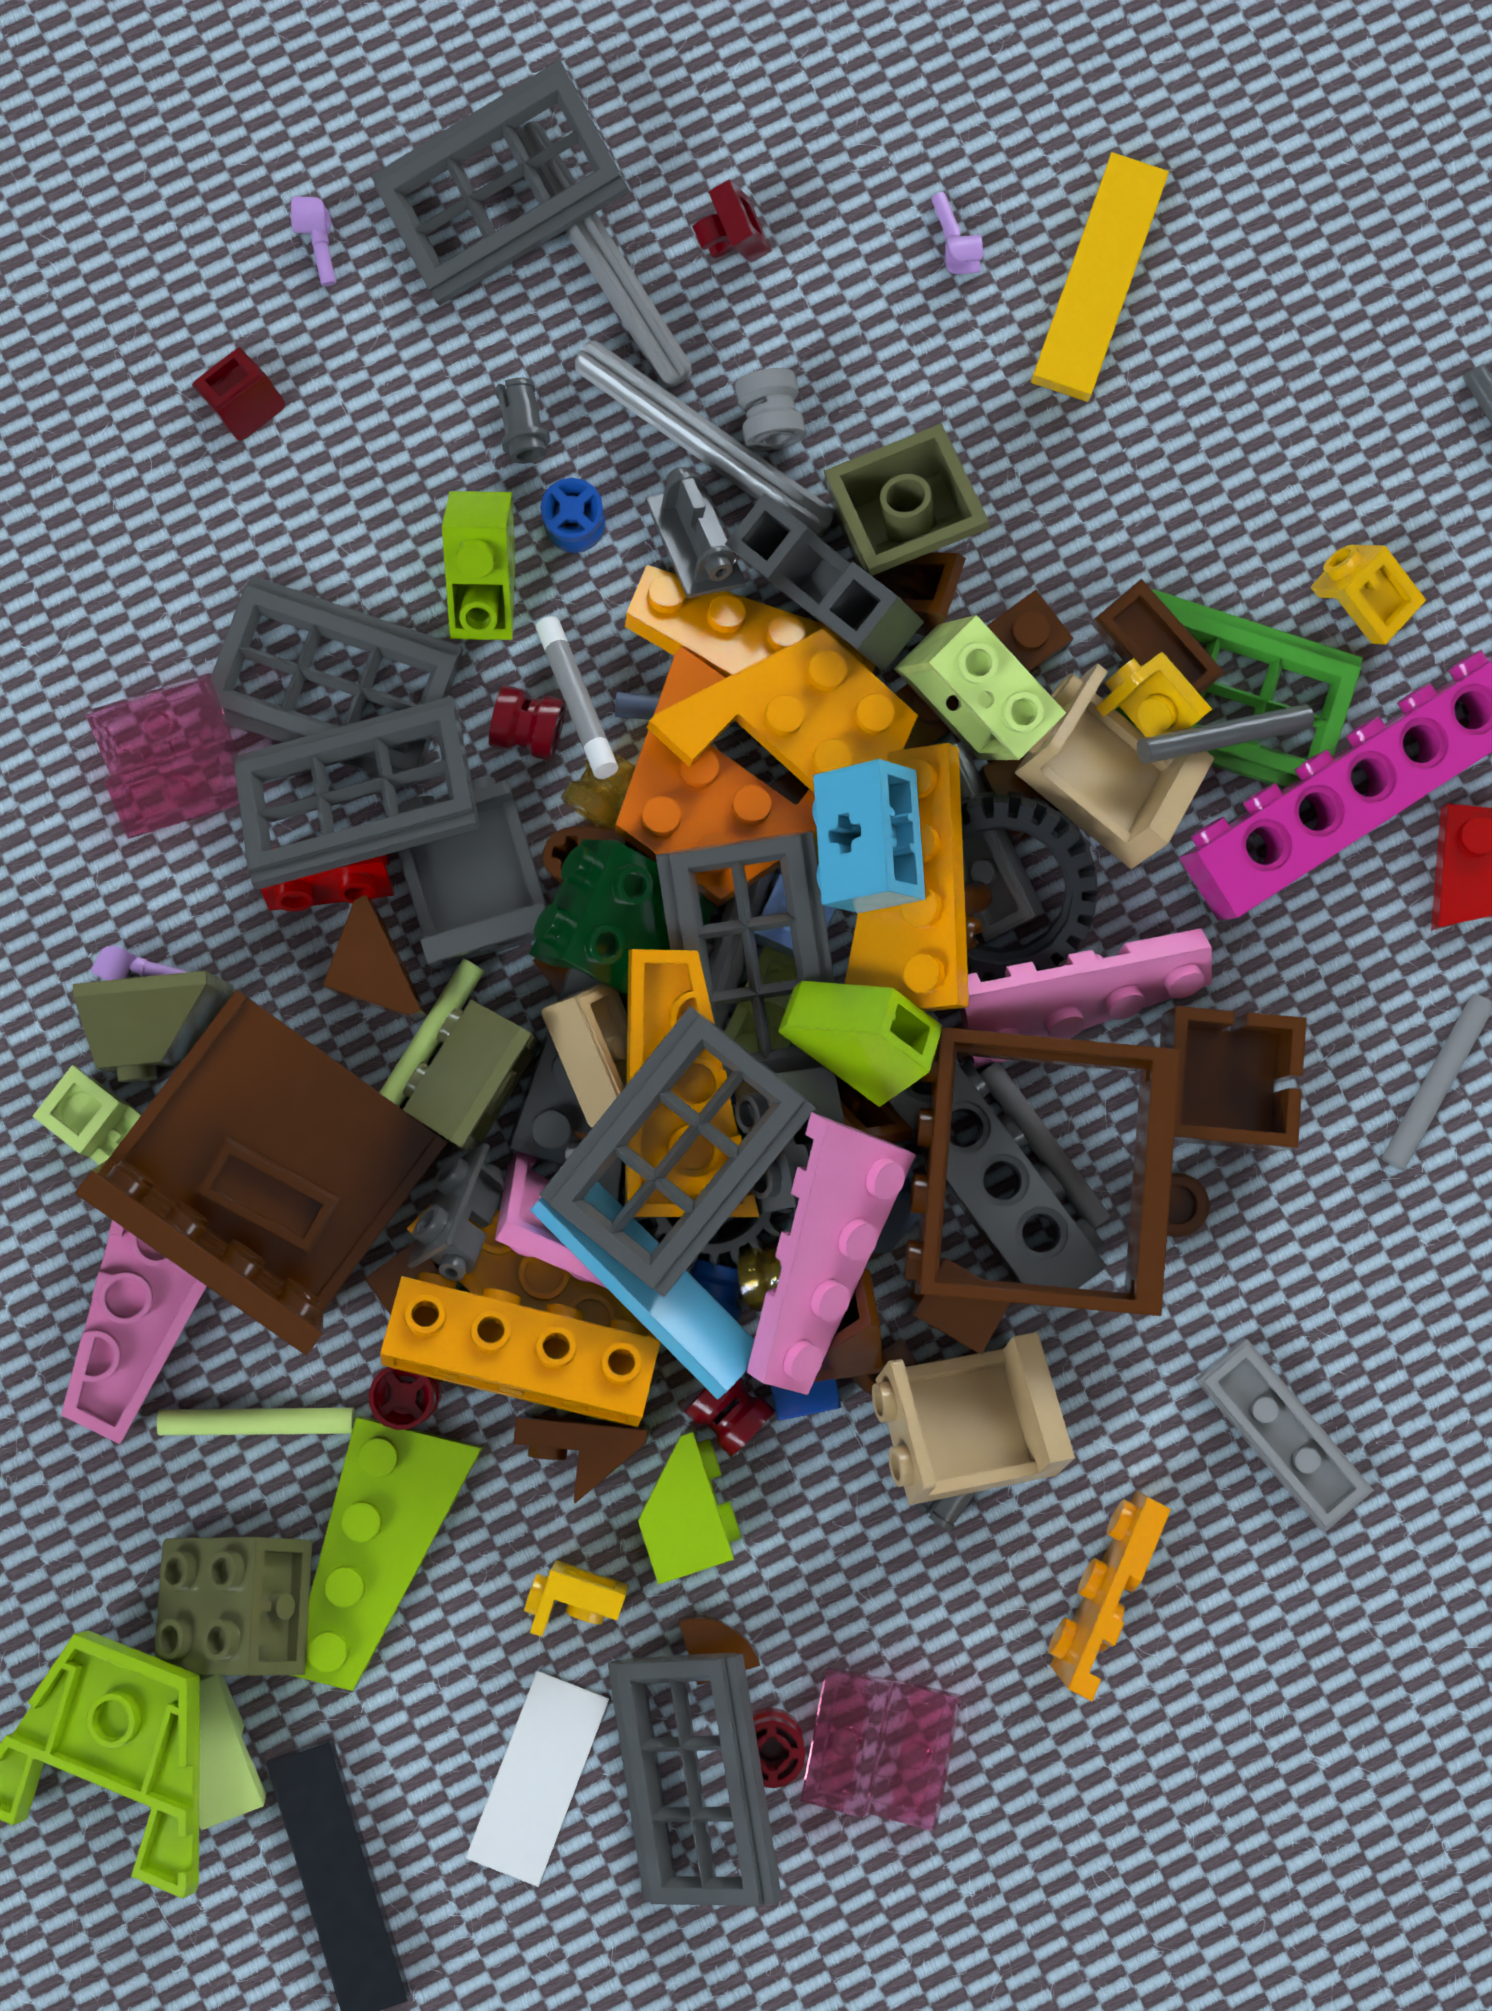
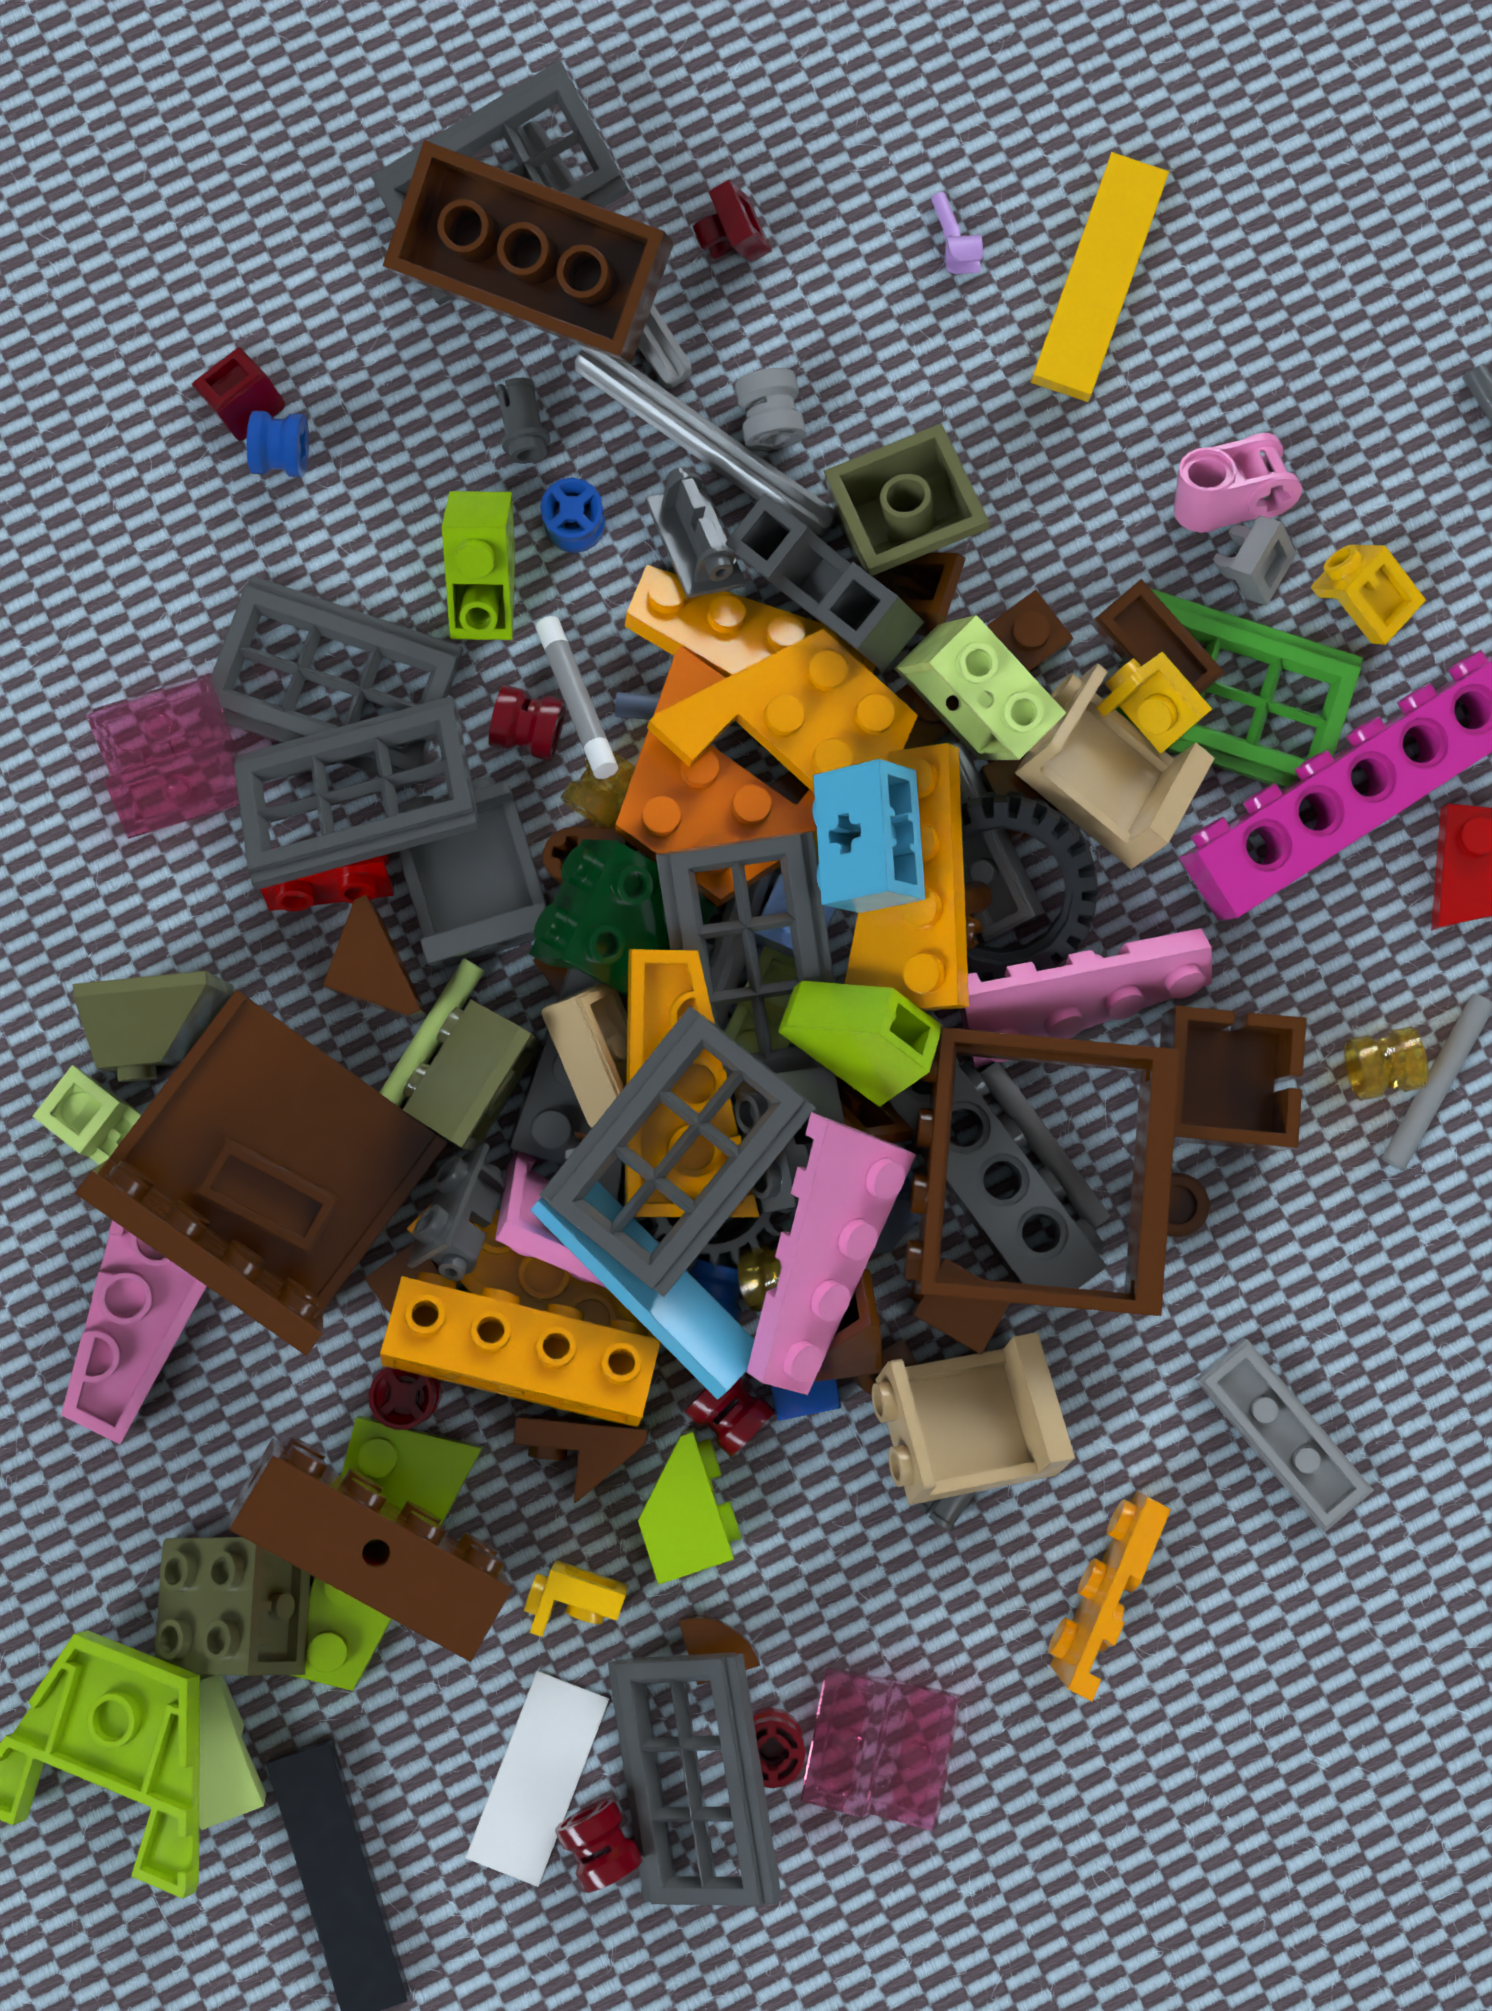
lavender hand [91,946,188,980] -> none
yellowish green bar [157,1408,355,1436] -> none
lavender hand [291,196,336,286] -> none
dark grey bar [1137,704,1314,764] -> none
none -> reddish brown brick [229,1436,513,1662]
none -> blue wheel [246,411,309,477]
none -> reddish brown brick [382,140,674,365]
none -> dark red wheel [555,1798,643,1893]
none -> bright pink piece [1174,433,1302,533]
none -> light grey tile [1213,515,1297,606]
none -> clear yellow wheel [1344,1026,1429,1101]

